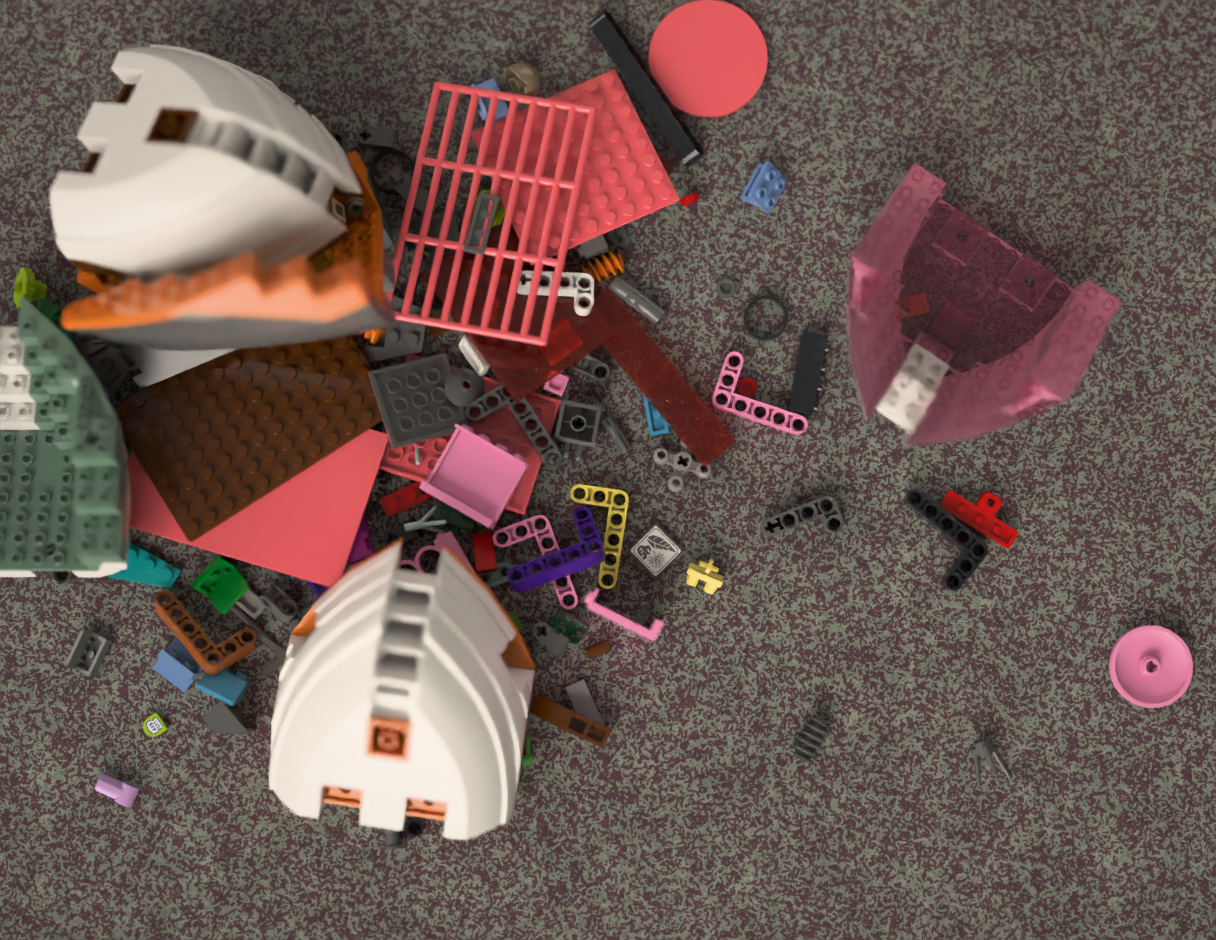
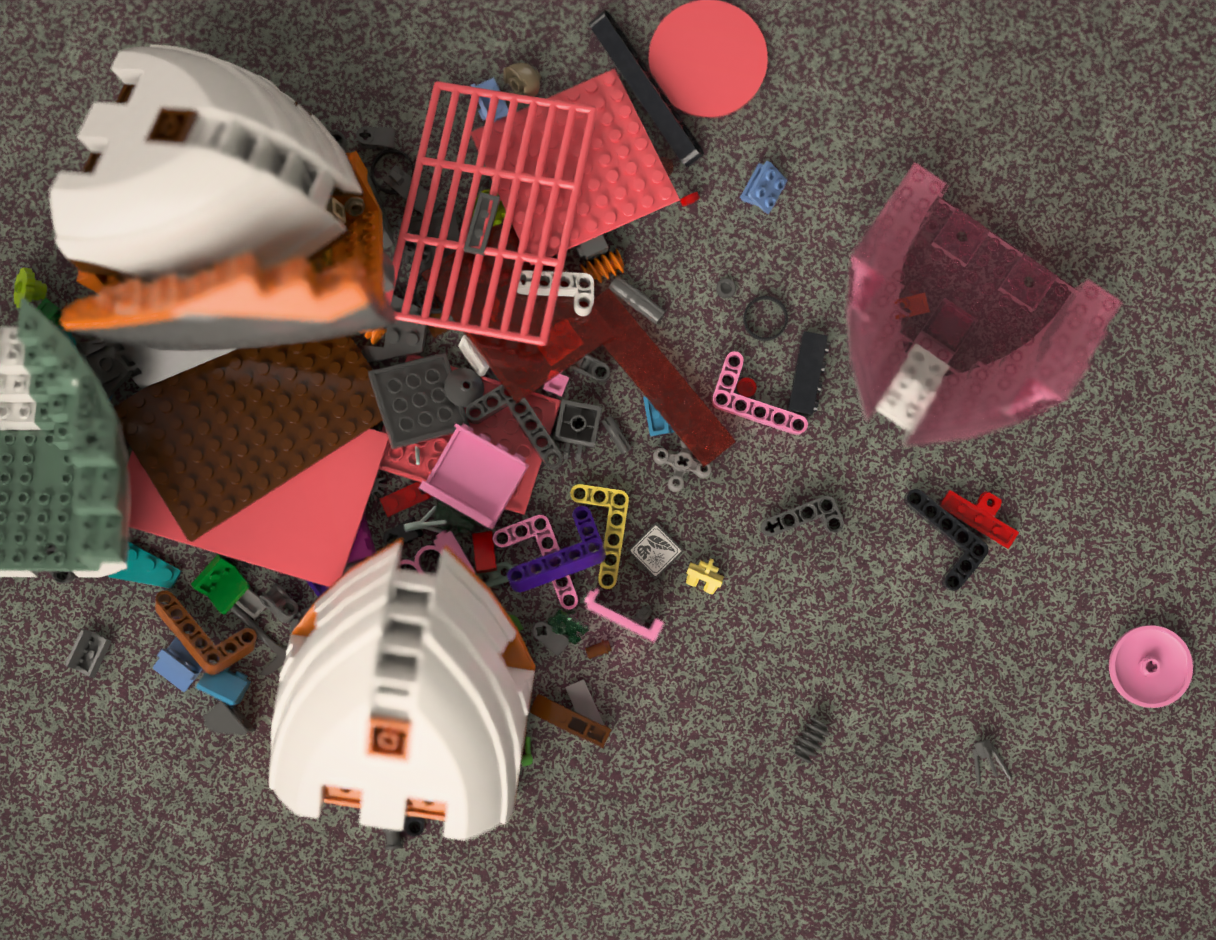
lavender piece [95,773,140,808] -> none
tile [143,712,169,737] -> none

